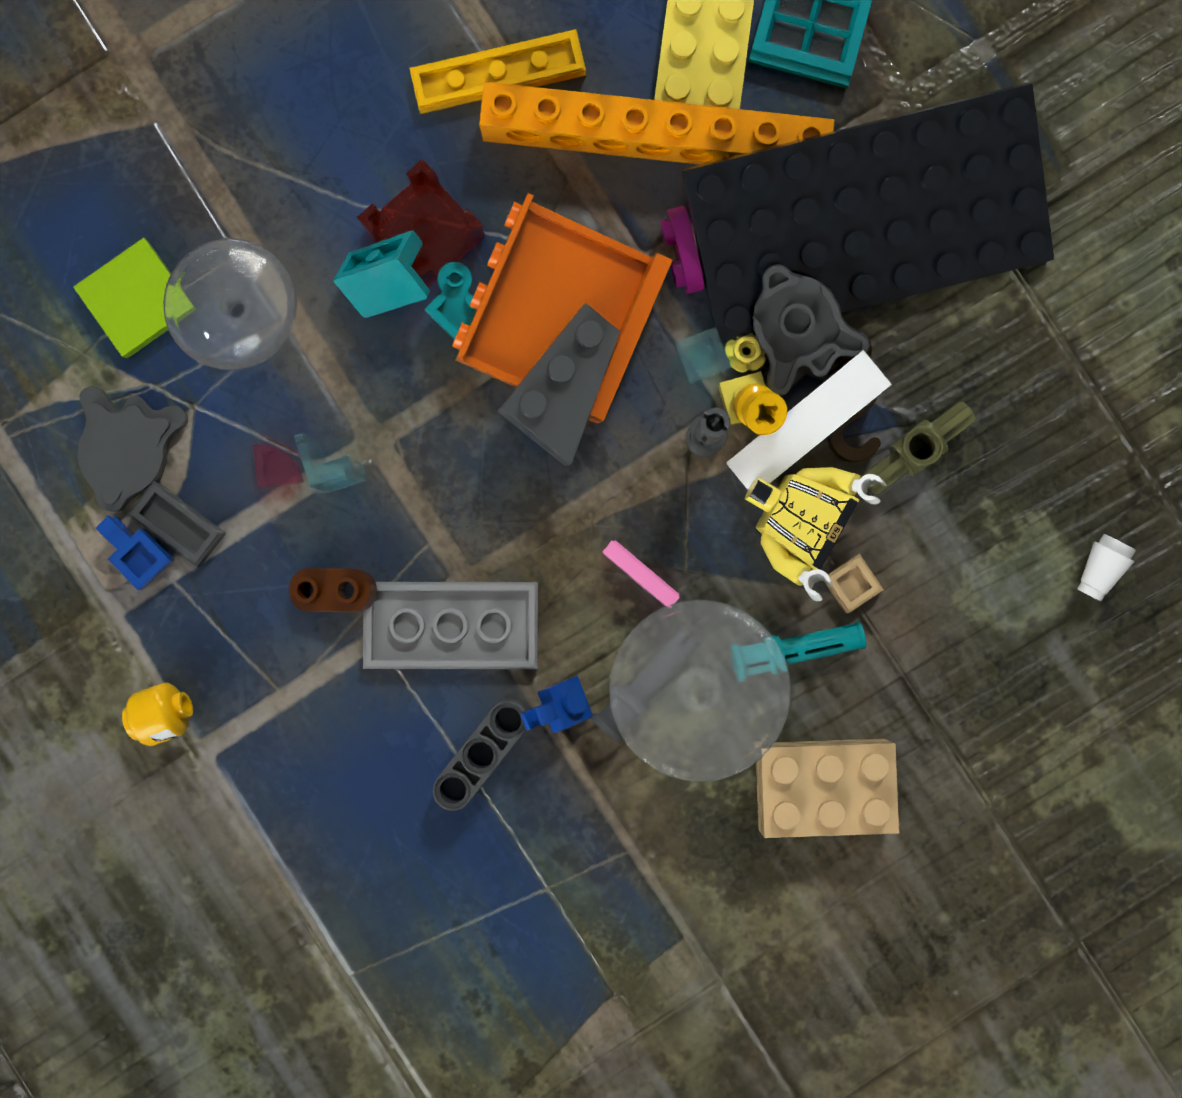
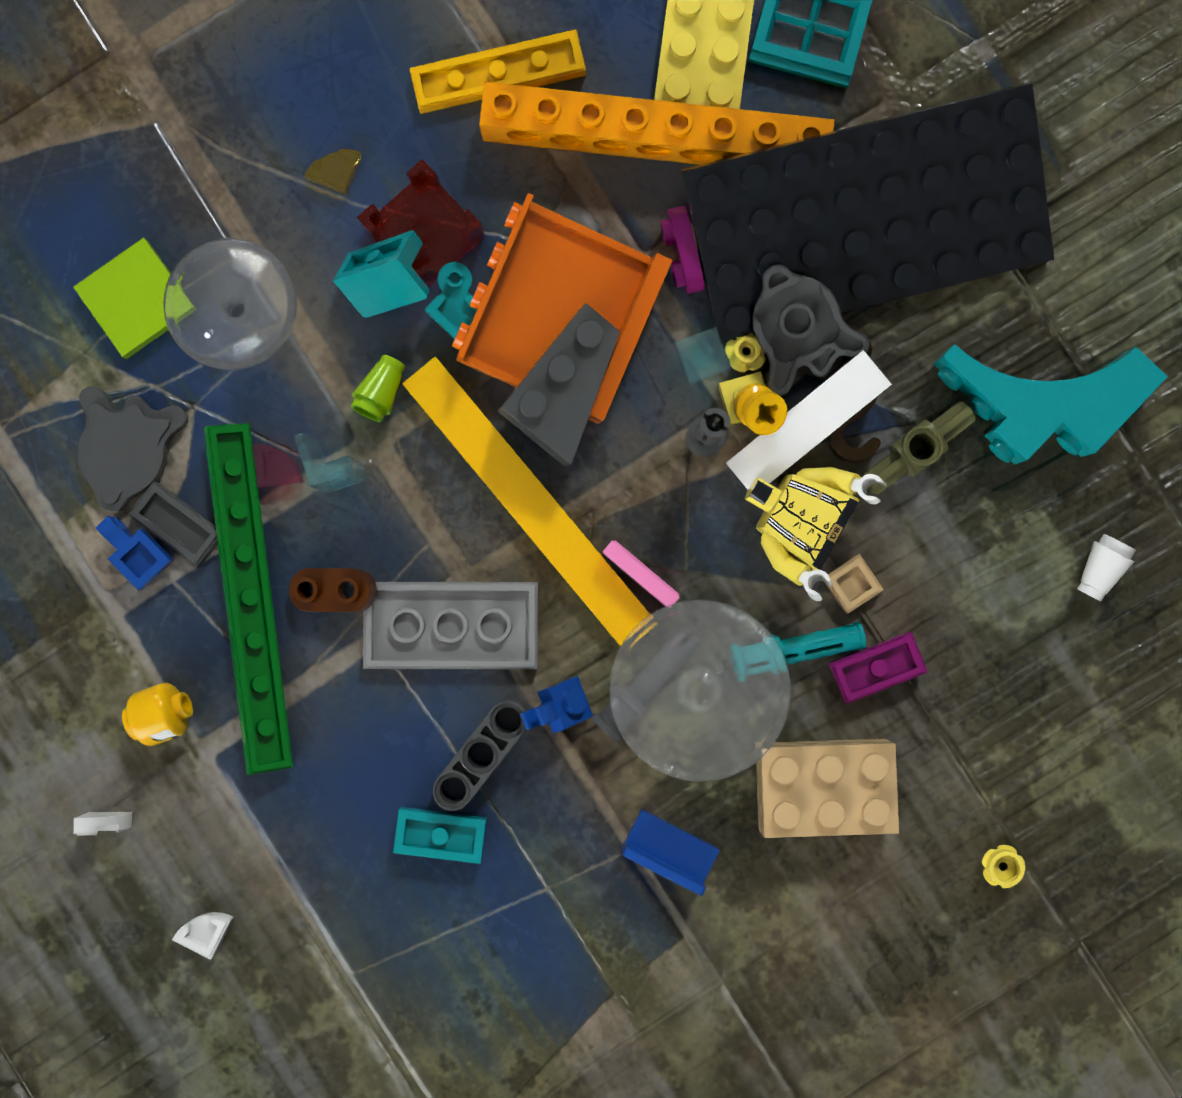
none -> white tile [73,812,132,836]
none -> white tile [172,912,234,960]
none -> green tile [203,423,293,775]
none -> clear yellow tile [304,149,362,195]
none -> lime cone [350,355,405,422]
none -> teal plate [393,807,487,864]
none -> yellow tile [402,356,657,650]
none -> blue panel [622,808,720,896]
none -> magenta plate [828,631,928,704]
none -> teal arch [933,344,1168,465]
none -> light yellow plate [982,845,1025,888]

